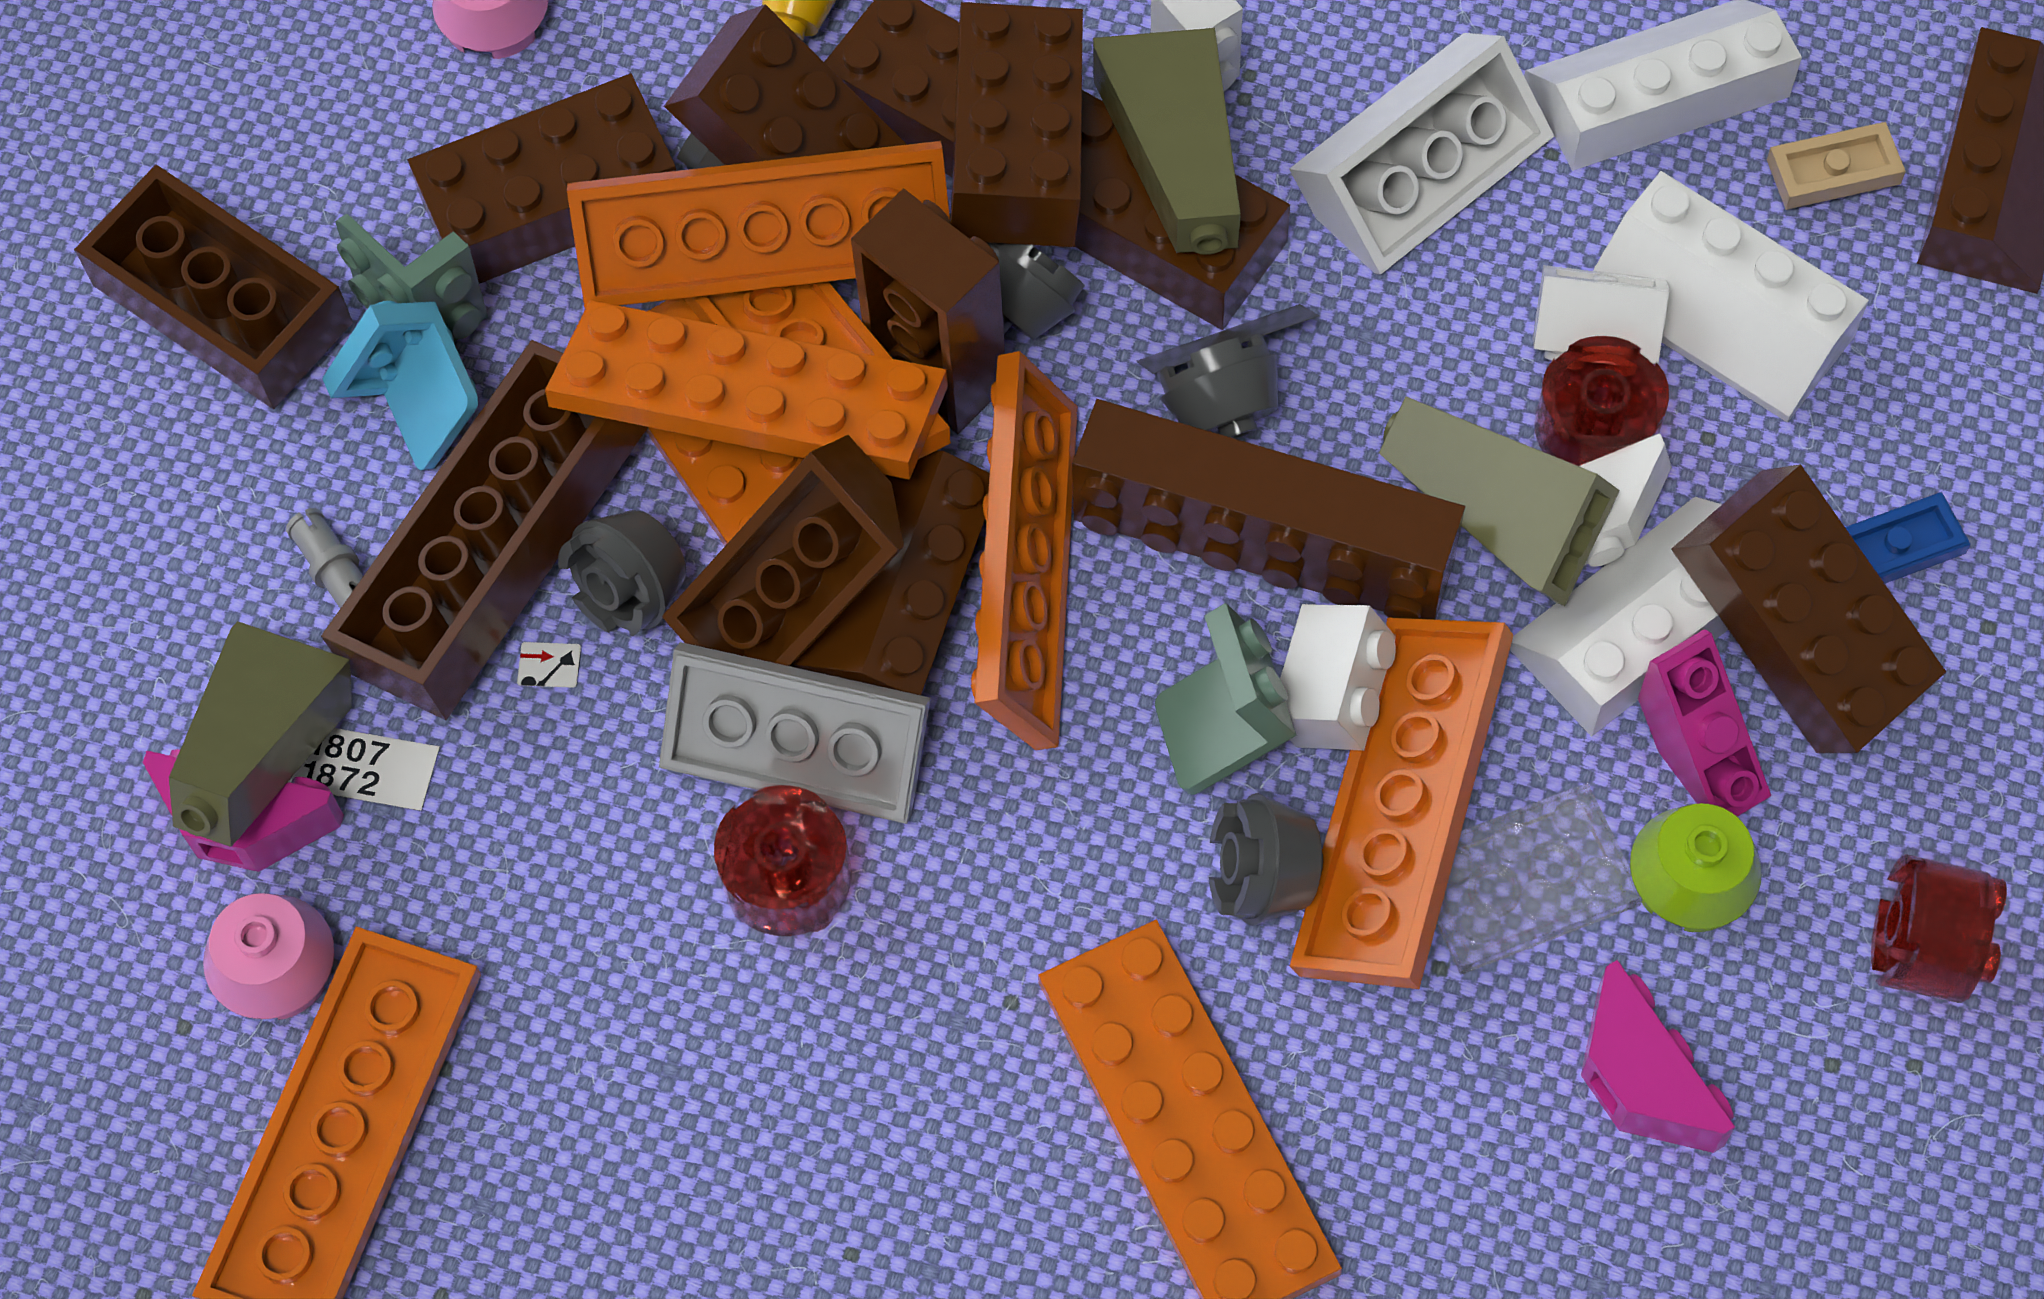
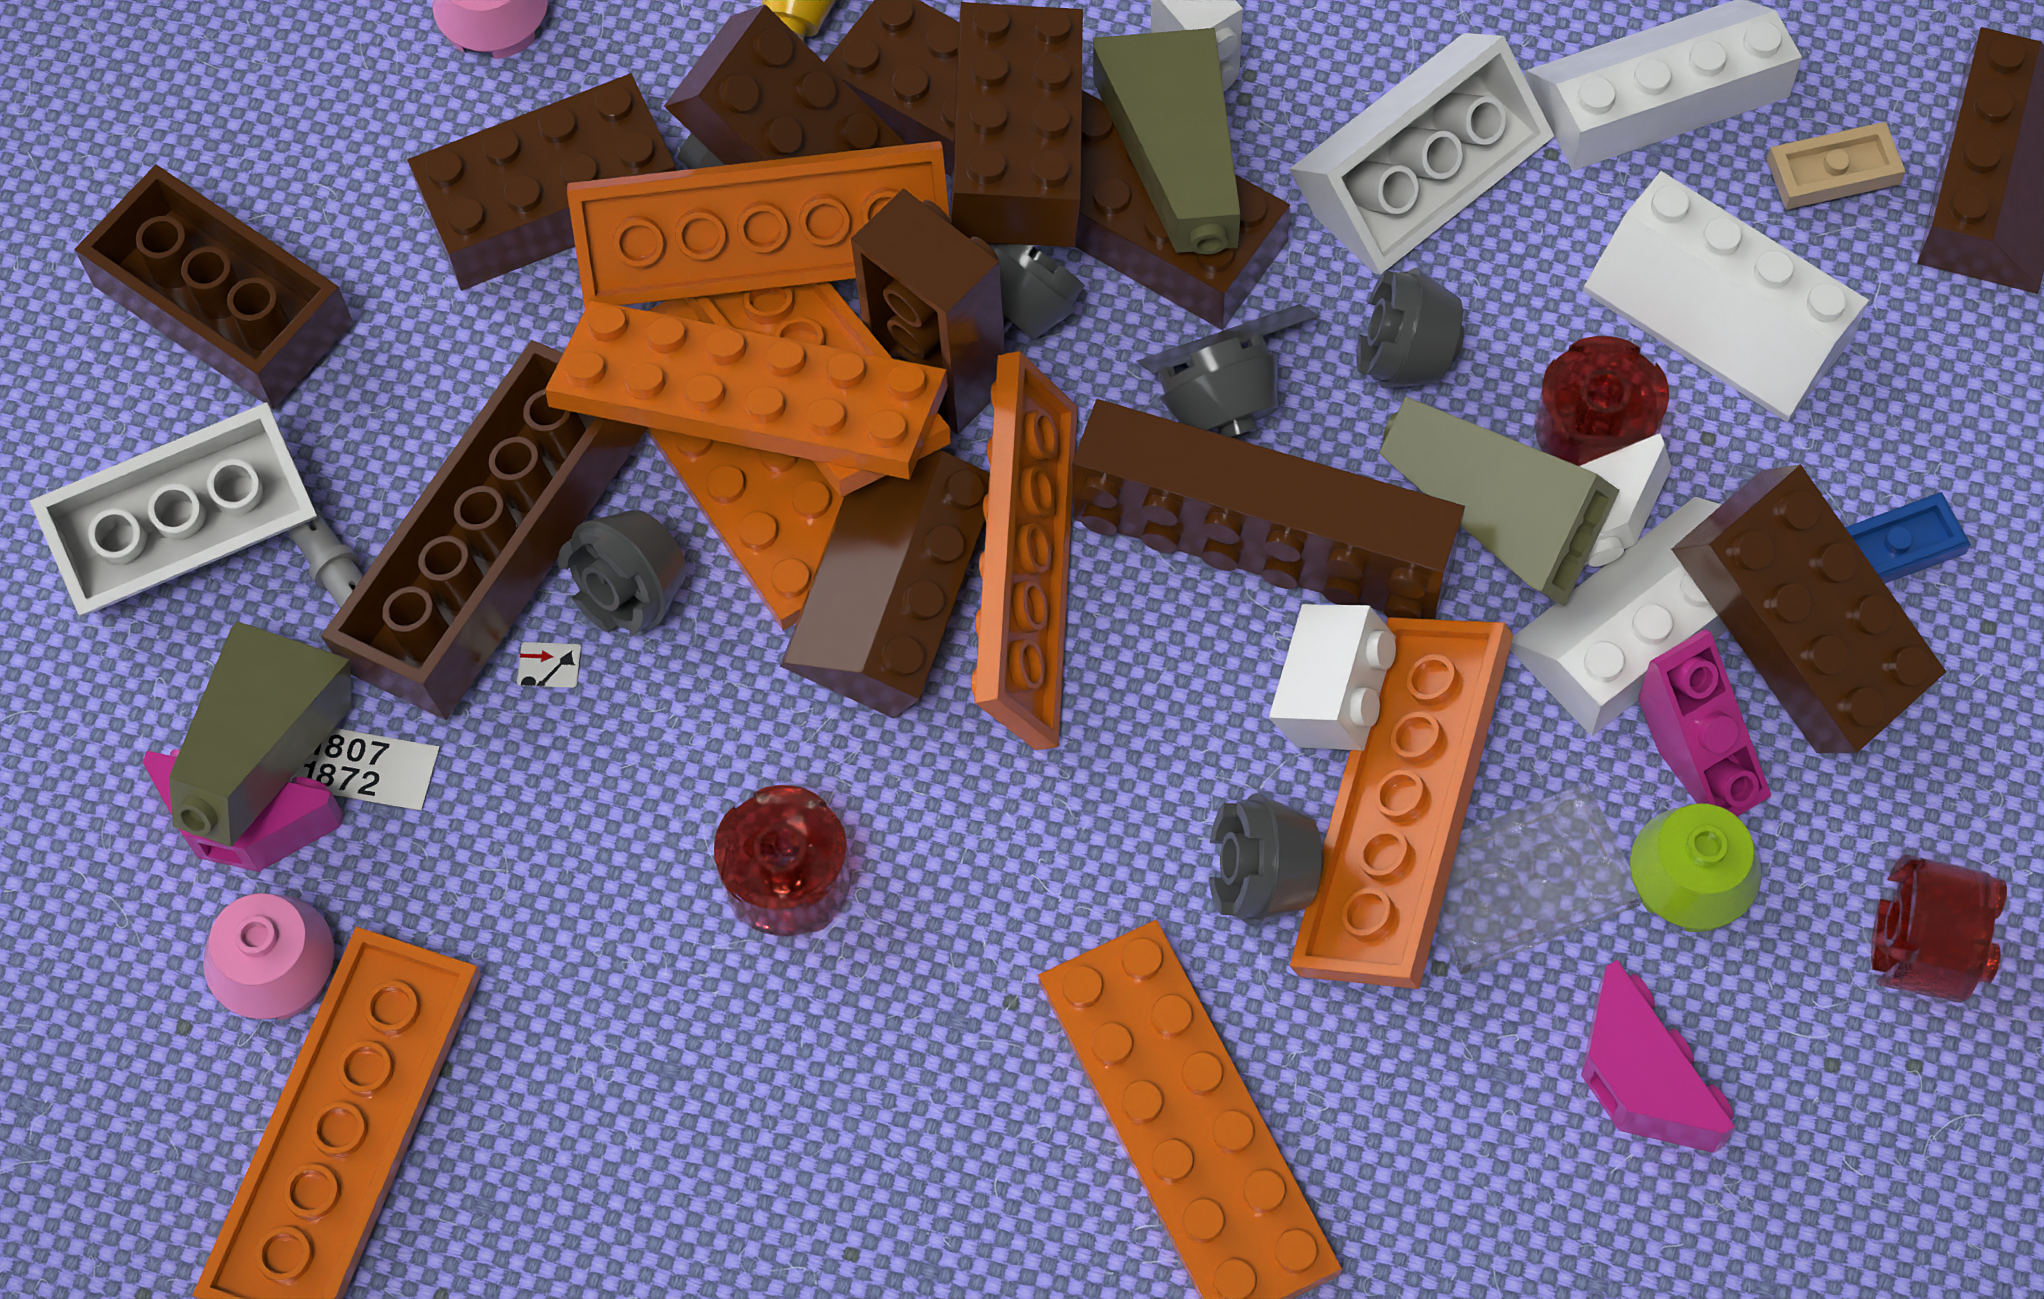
medium azure bracket [322,301,478,470] -> none
sand green bracket [335,214,488,342] -> none
light grey tile [659,642,930,824] -> none
reddish brown slope [661,435,904,667] -> none
sand green bracket [1155,603,1297,795] -> none
white brick [1533,265,1670,371] -> none
none -> white slope [30,402,318,617]
none -> dark grey cone [1356,268,1464,388]

